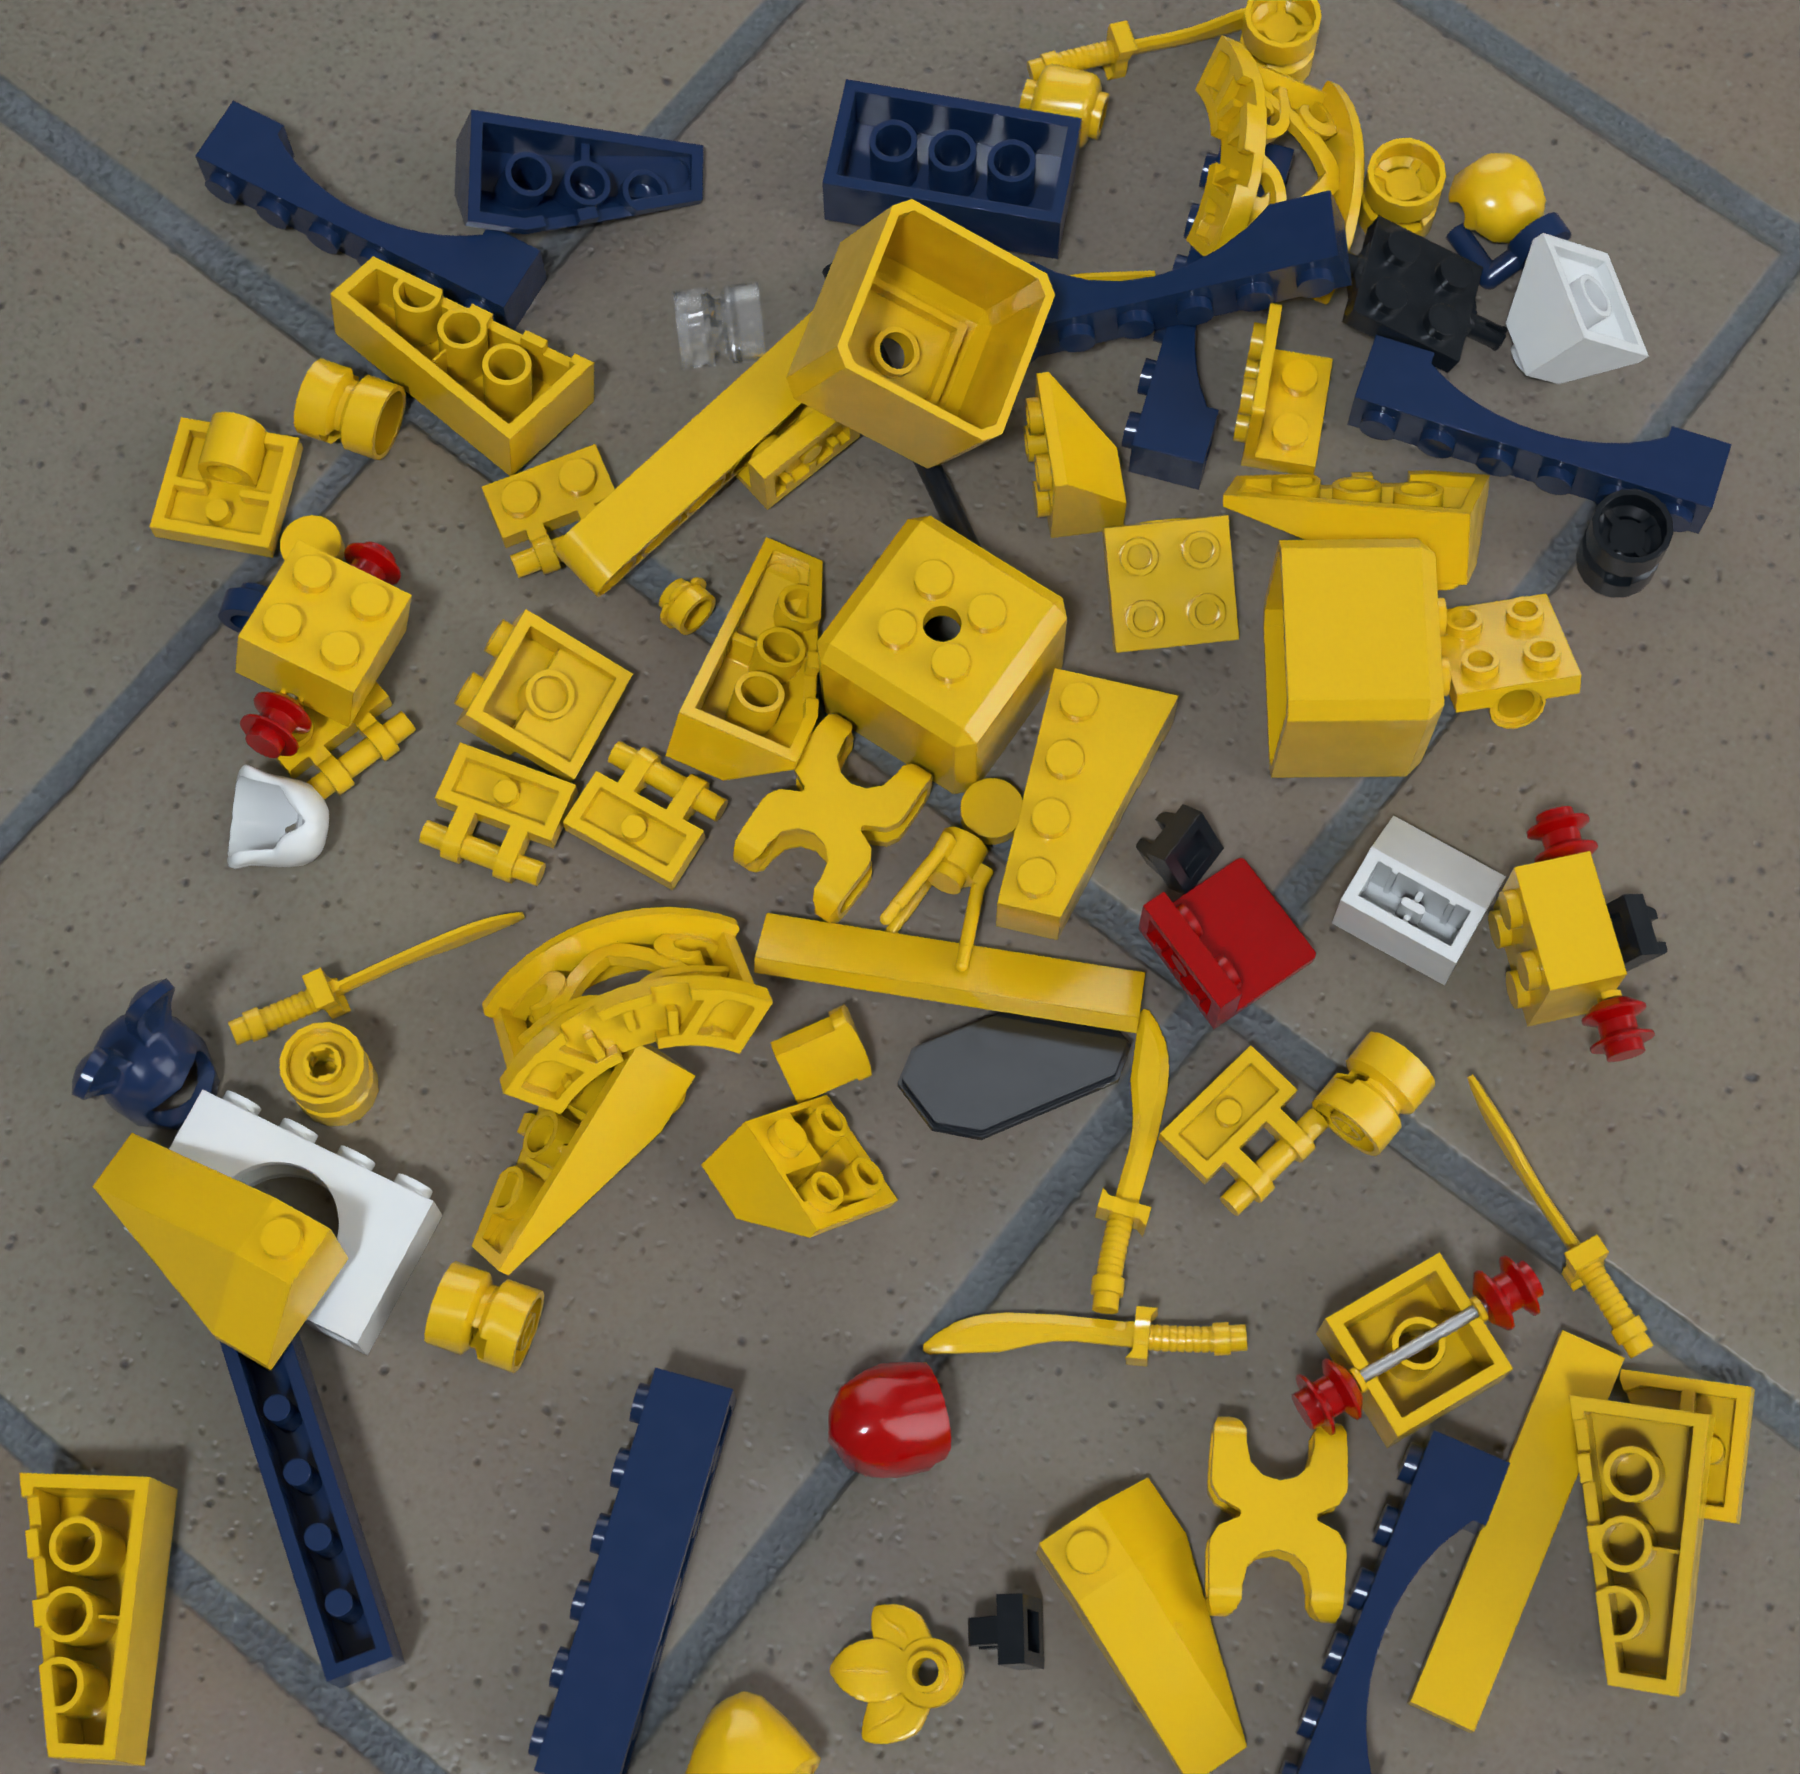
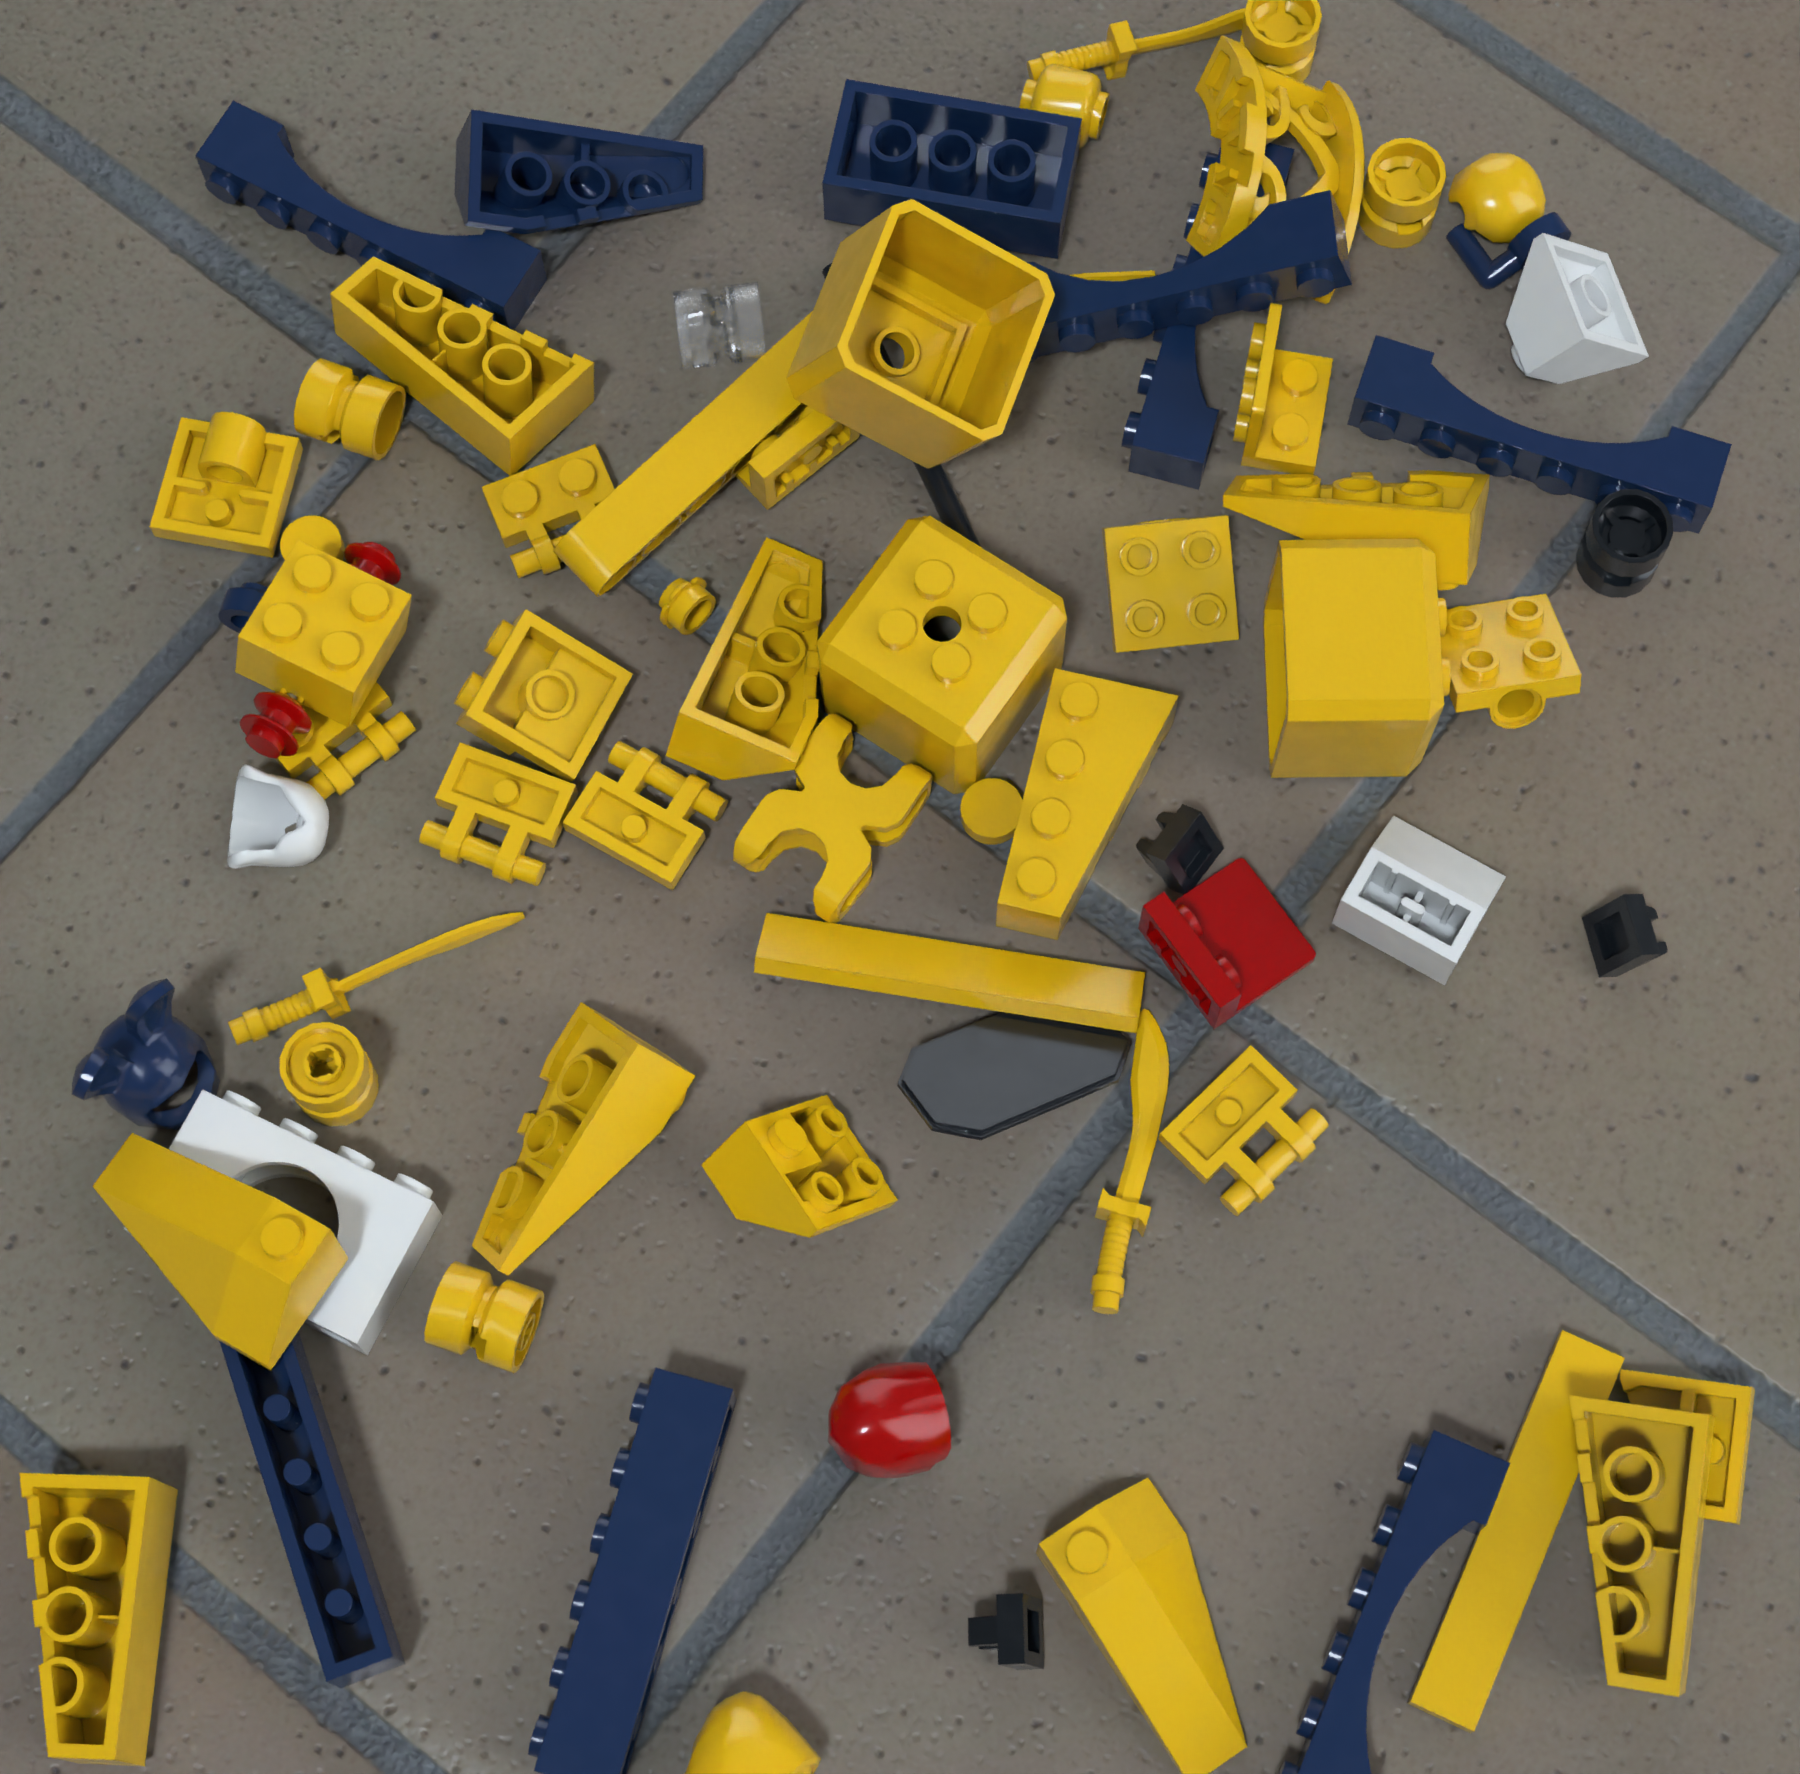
yellow fence [482,907,773,1114] -> none
yellow tile [770,1004,872,1104] -> none
yellow plate [829,1604,965,1744] -> none
yellow plant [880,827,994,972] -> none
yellow sword [923,1306,1247,1367] -> none
yellow slope [1023,372,1127,538] -> none
yellow piece [1204,1416,1348,1624] -> none
yellow brick [1291,1252,1544,1449] -> none
yellow wheel [1312,1031,1435,1157] -> none
black plate [1342,216,1507,373] -> none
yellow sword [1467,1074,1654,1359] -> none
yellow brick [1488,806,1655,1062] -> none

